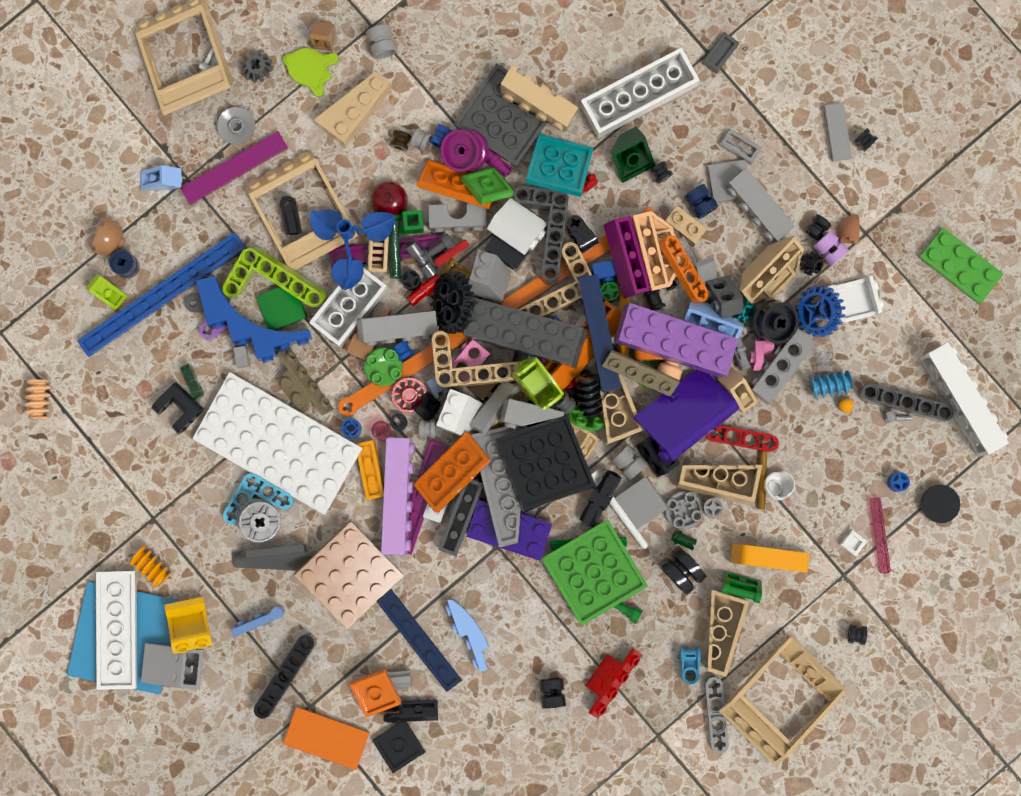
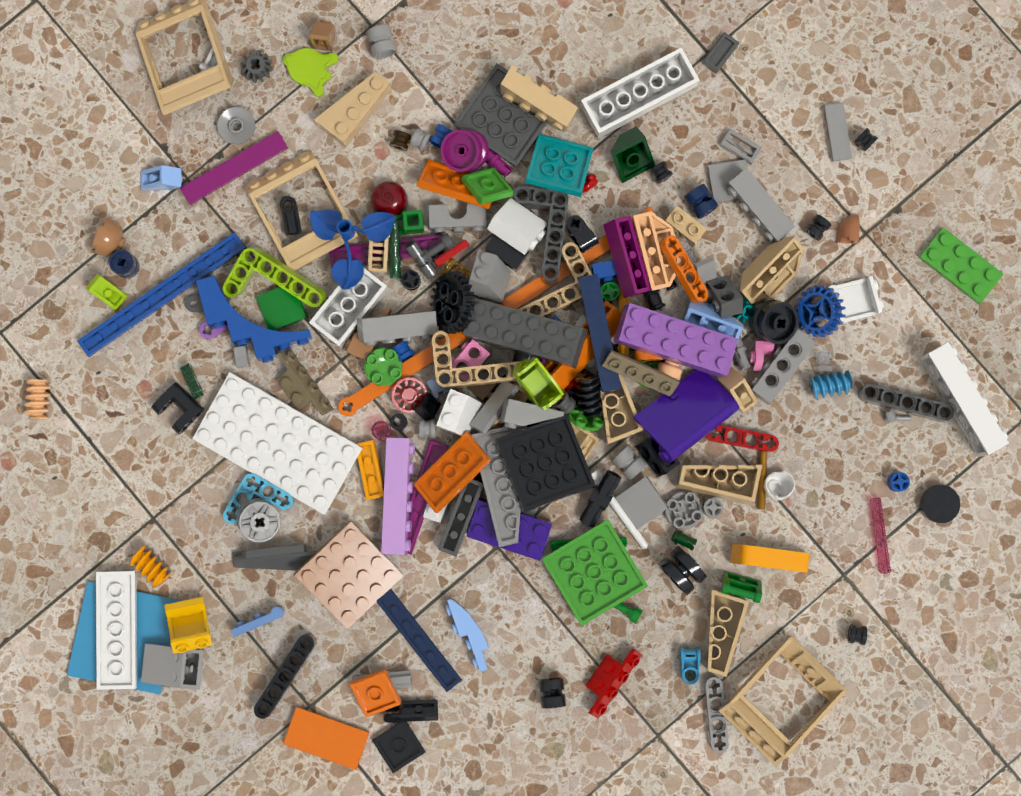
blue wheel [341,418,362,439] -> none
red pin [406,274,440,307] -> none
black gear [800,251,824,276] -> none
lavender wheel [813,231,850,267] -> none
light orange hinge [839,398,854,414] -> none
white tile [839,529,868,557] -> none

